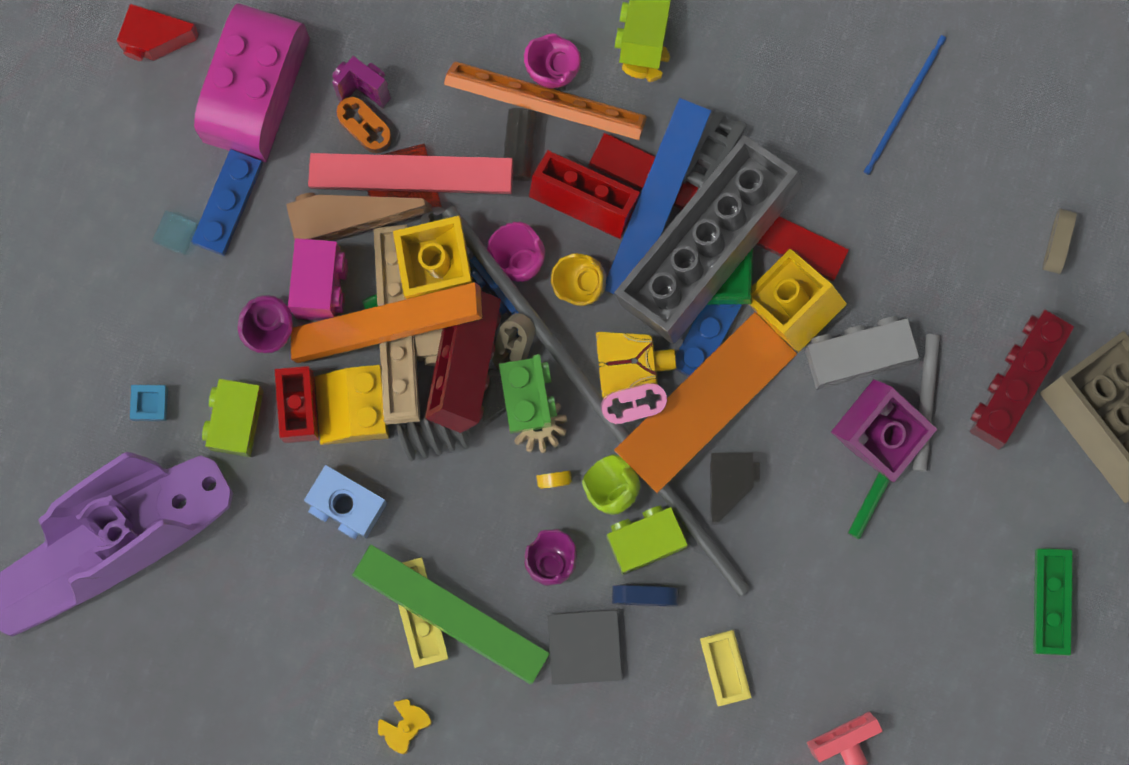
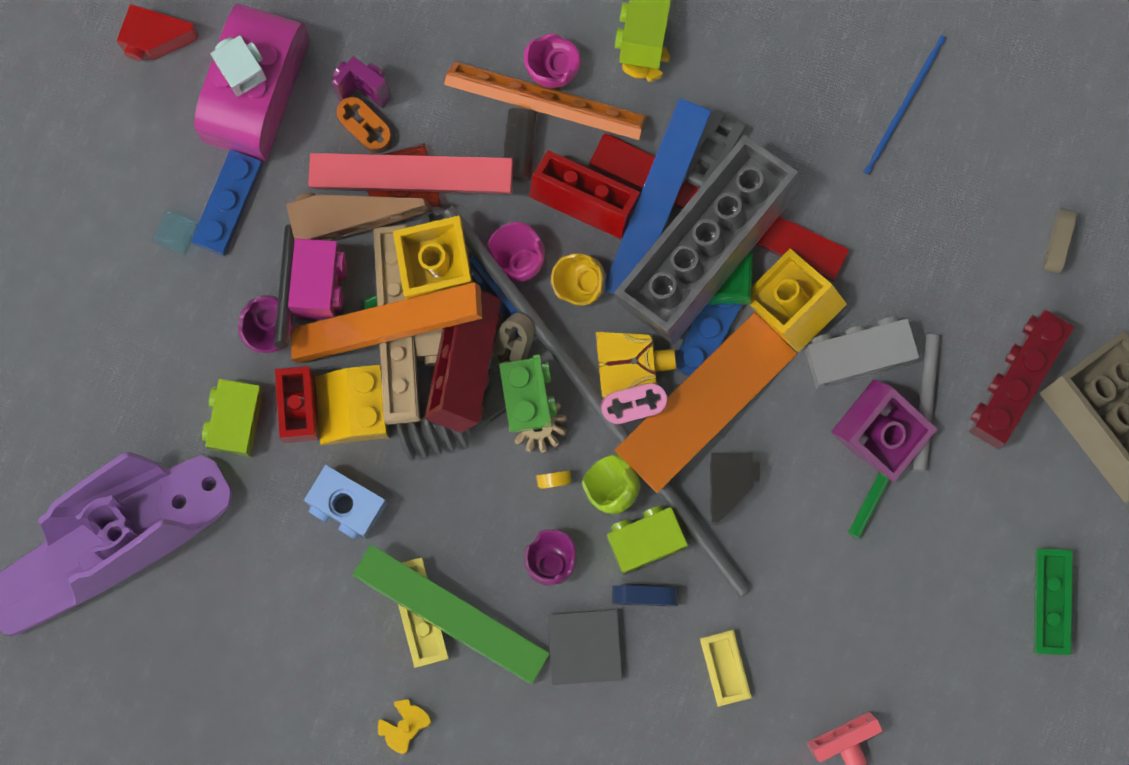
dark azure plate [130,385,168,421] -> none
none -> light aqua brick [210,35,266,97]
none -> pearl dark grey bar [274,224,295,348]

